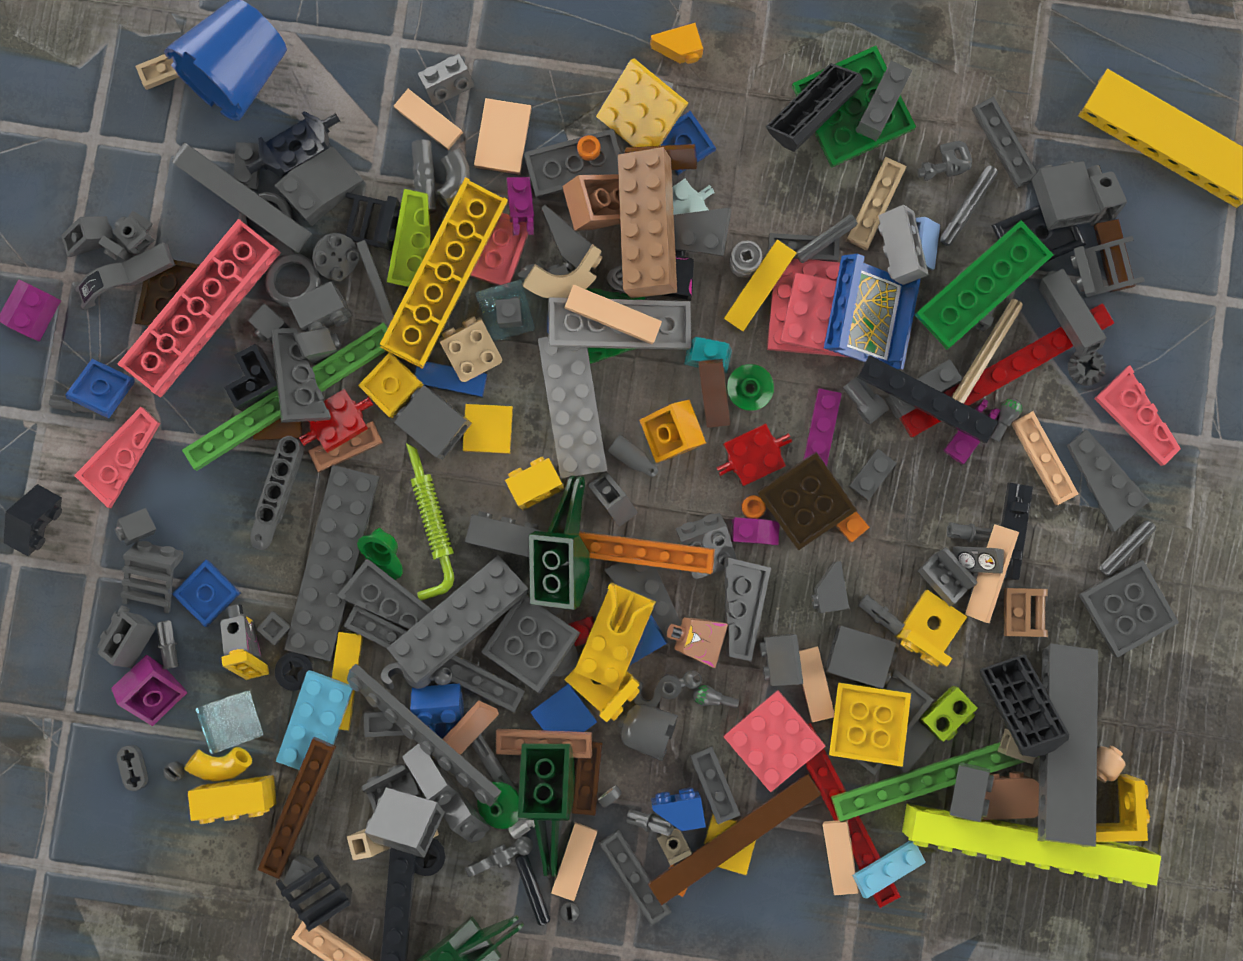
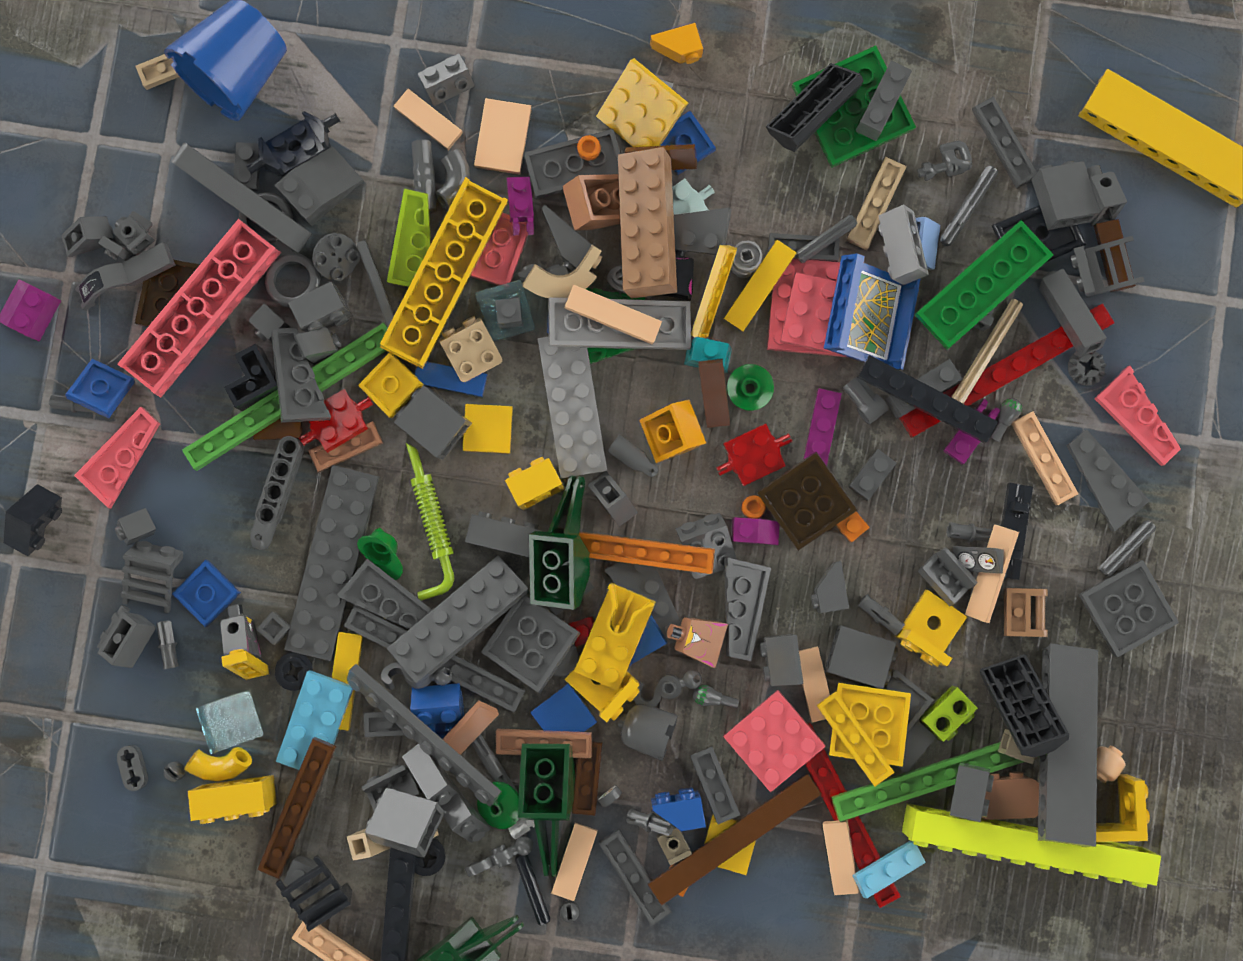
magenta slope [111,655,187,726] -> none
black plate [337,192,401,251] -> none
none -> yellow tile [691,245,737,338]
none -> yellow tile [816,692,895,786]

